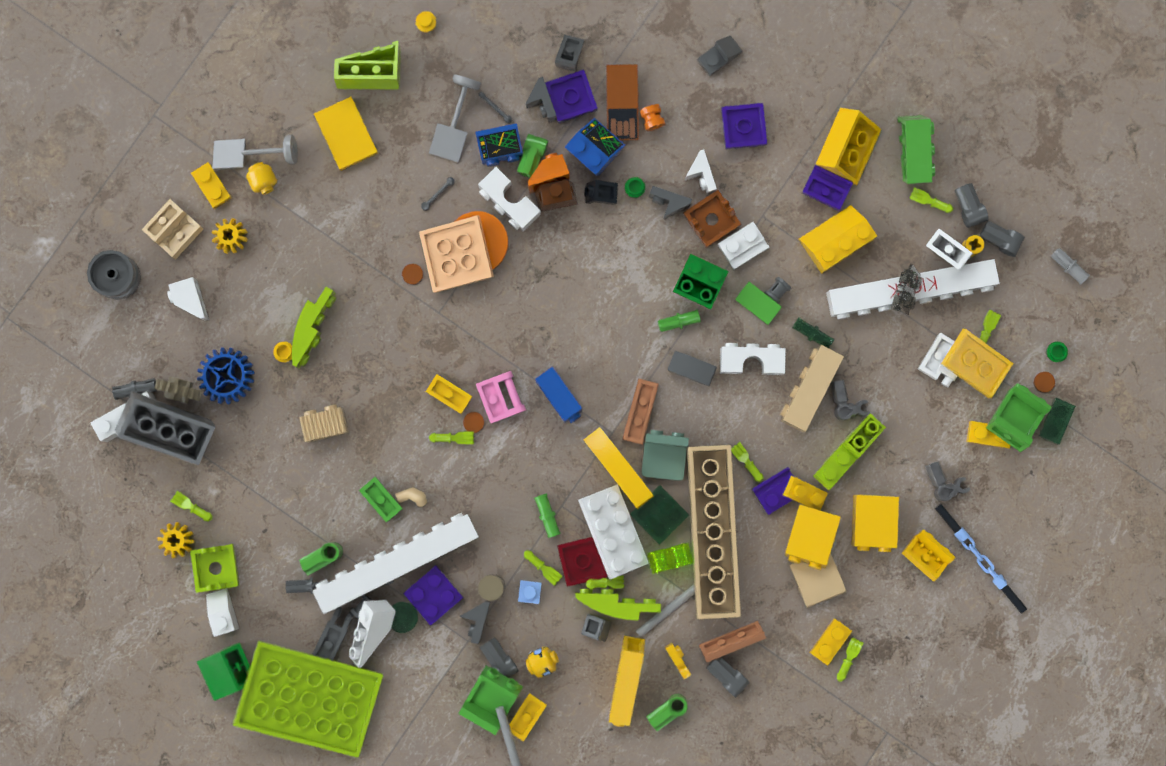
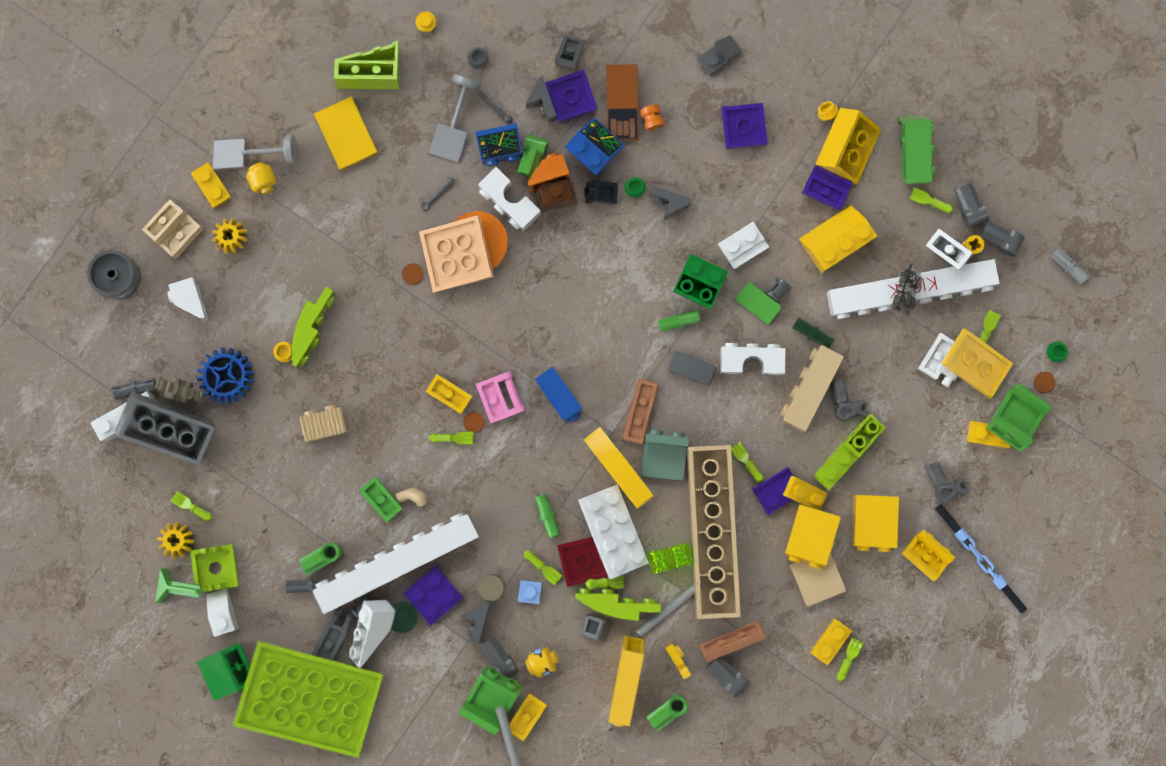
clear green plate [630,485,689,545] -> none
dark orange piece [683,190,741,248] -> none
white slope [685,149,717,195] -> none
clear green plate [1038,398,1076,445] -> none
none -> bright green piece [155,568,203,603]
none -> dark grey plate [468,47,488,68]
none -> yellow plate [818,101,839,121]

